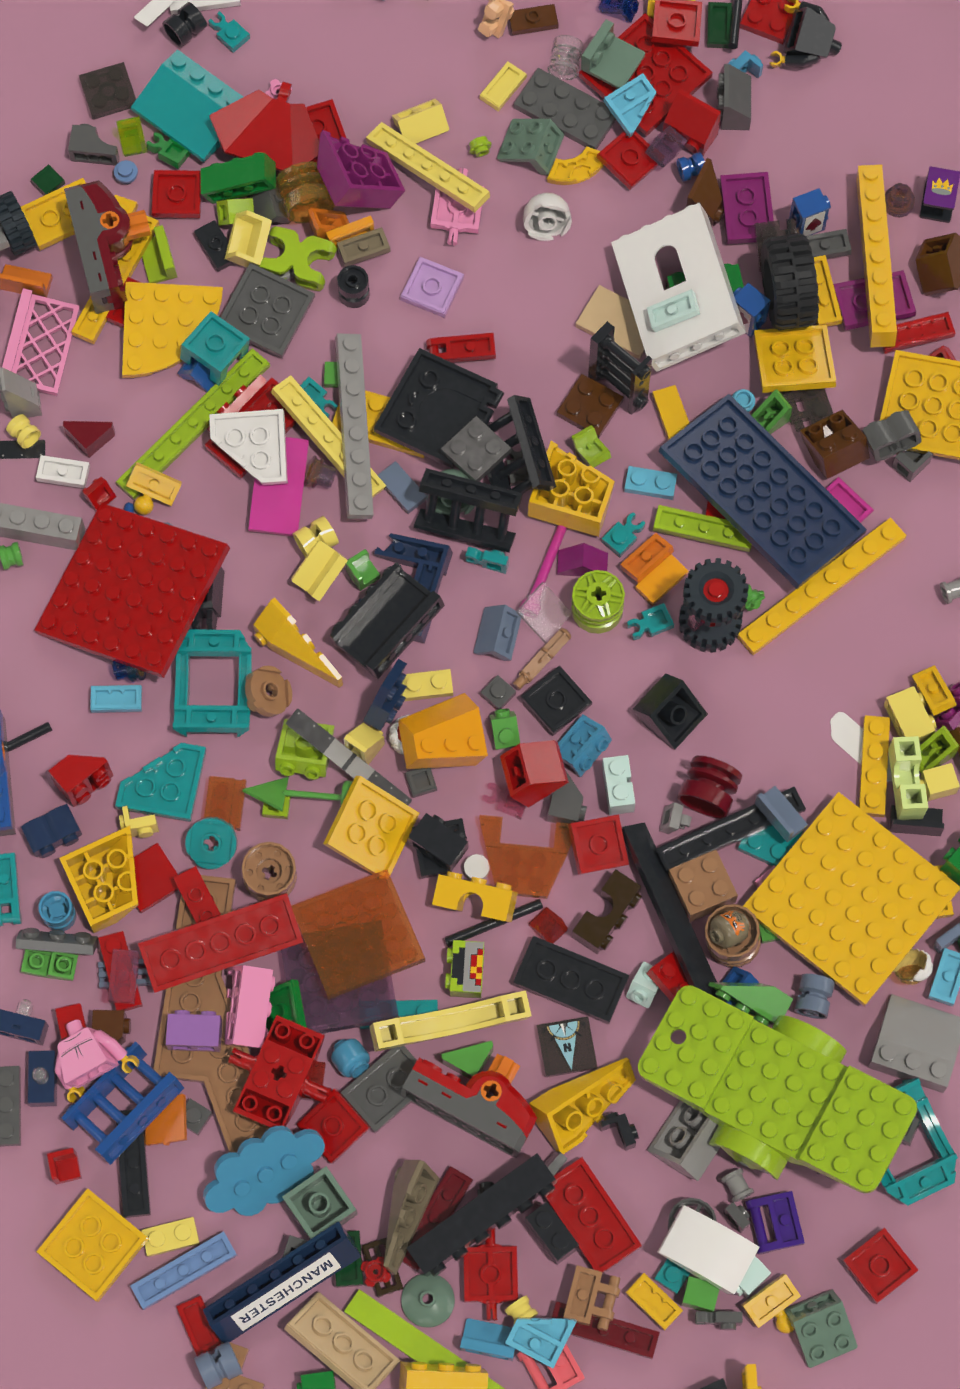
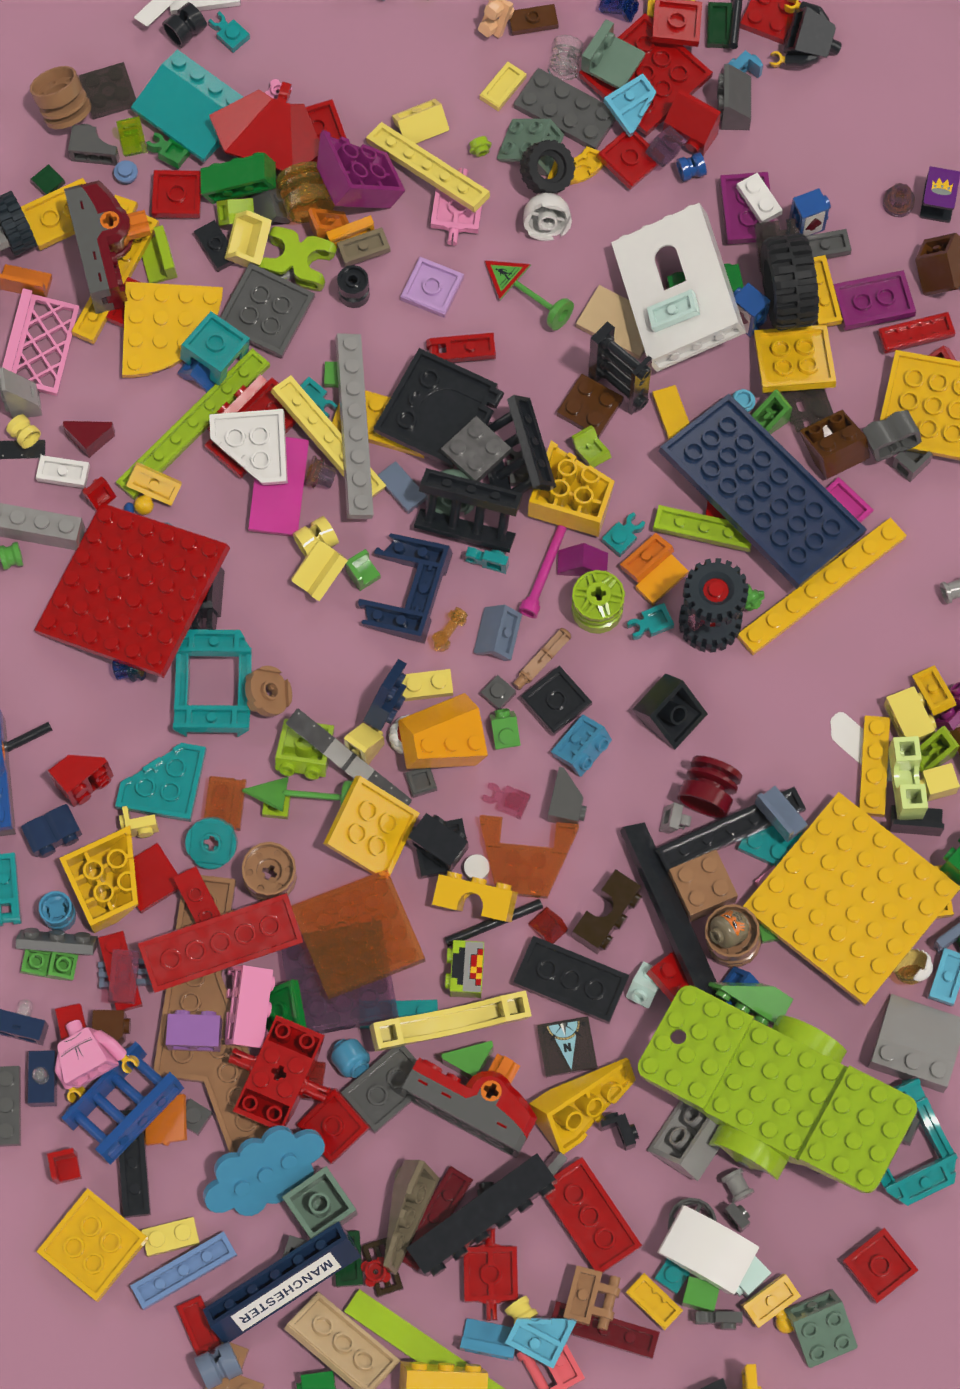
medium azure plate [90,685,142,713] -> none
yellow wedge [253,597,343,688] -> none
black panel [330,562,445,679] -> none
sand green dish [401,1274,455,1328] -> none
red slope [500,740,569,807] -> none
clear piece [516,582,572,643] -> none
black brick [525,1202,579,1265] -> none
red plate [568,814,629,875] -> none
light aqua piece [602,755,635,815] -> none
medium azure plate [624,466,677,500] -> none
reddish brown slope [686,158,724,227] -> none
dark purple plate [745,1191,805,1255] -> none
sand blue wheel [794,974,835,1019] -> none
yellow brick [856,164,897,347] -> none
none -> medium nougat wheel [30,66,91,129]
none -> clear yellow bar [432,607,468,652]
none -> bright green piece [484,260,574,330]
none -> black tyre [520,140,575,194]
none -> white plate [736,173,783,225]

